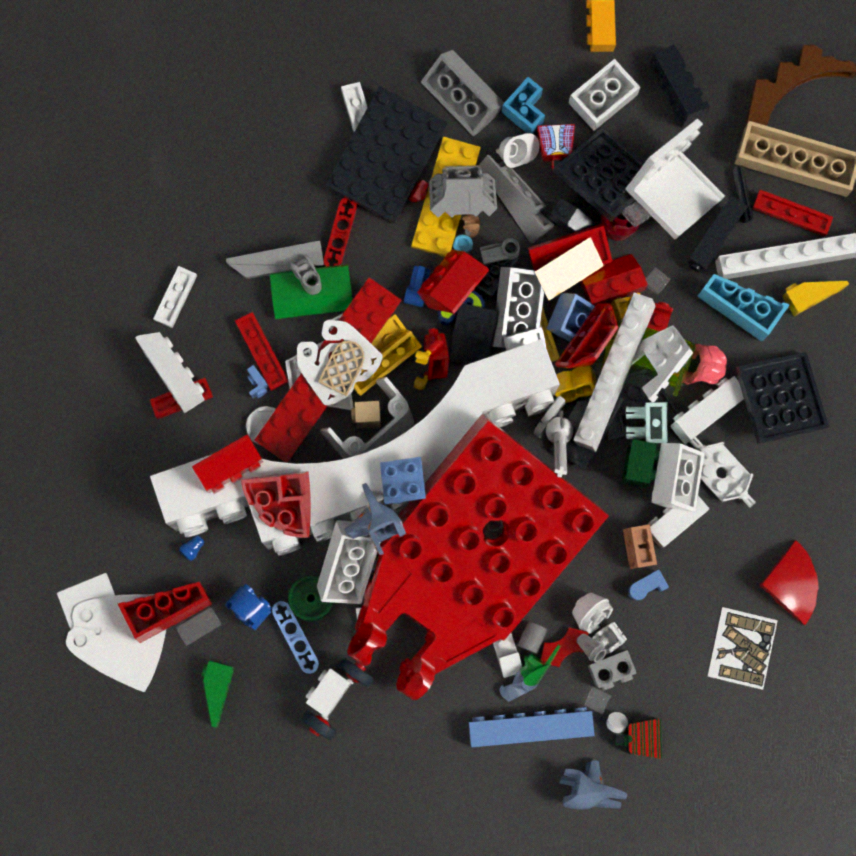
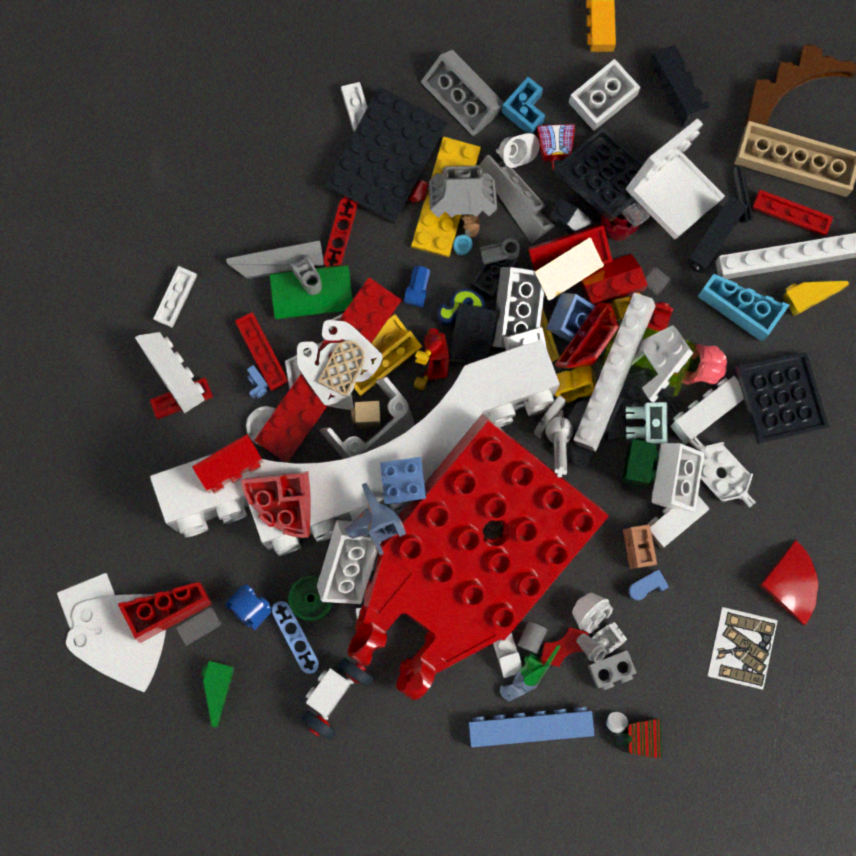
blue piece [179,535,204,561] -> none
red slope [417,249,489,314] -> none
sand blue piece [560,760,627,810] -> none
clear tile [584,687,611,714] -> none

